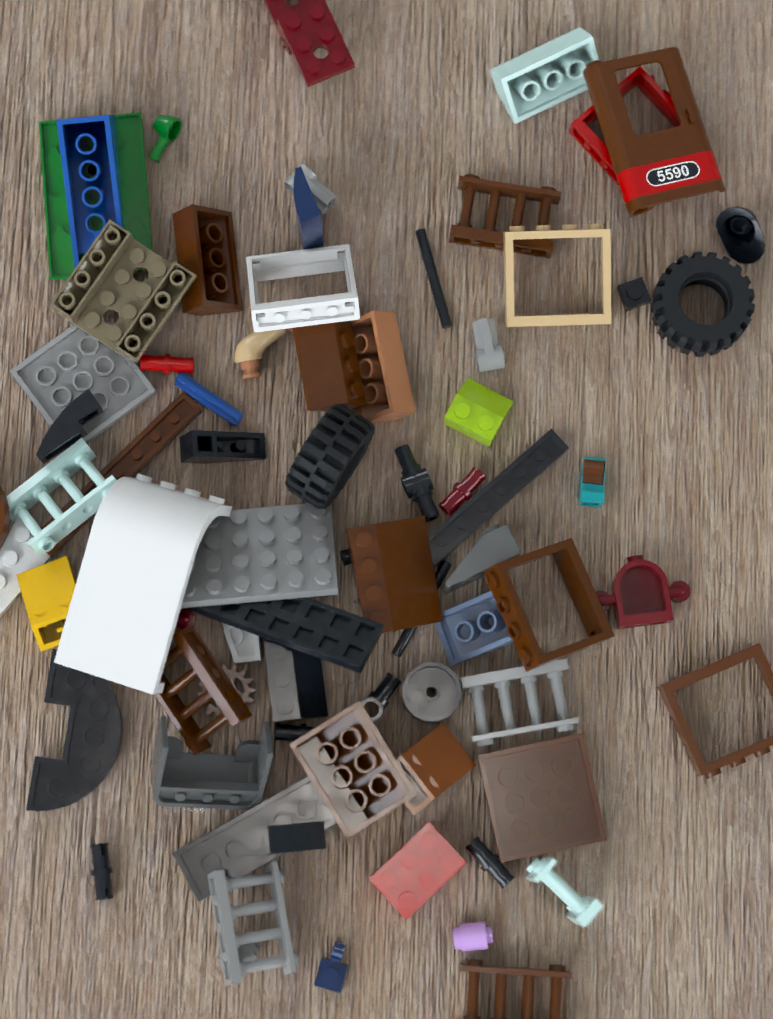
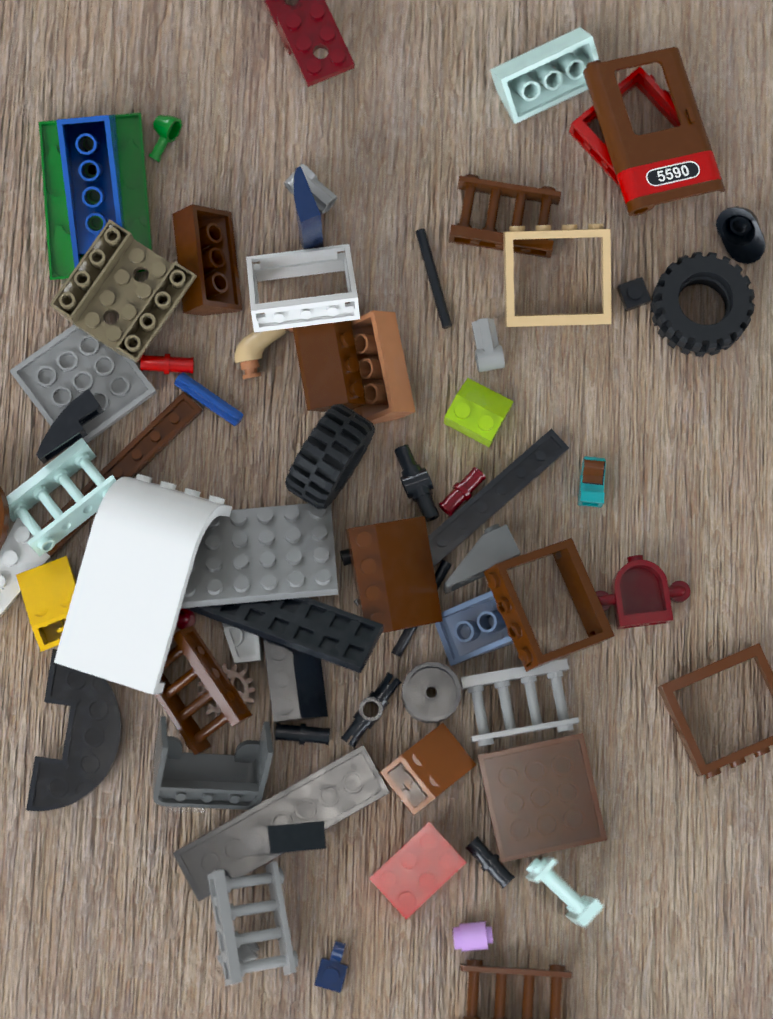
black pin [90,843,113,900] -> none
black slope [179,430,266,464] -> none
slope [289,700,418,839] -> none

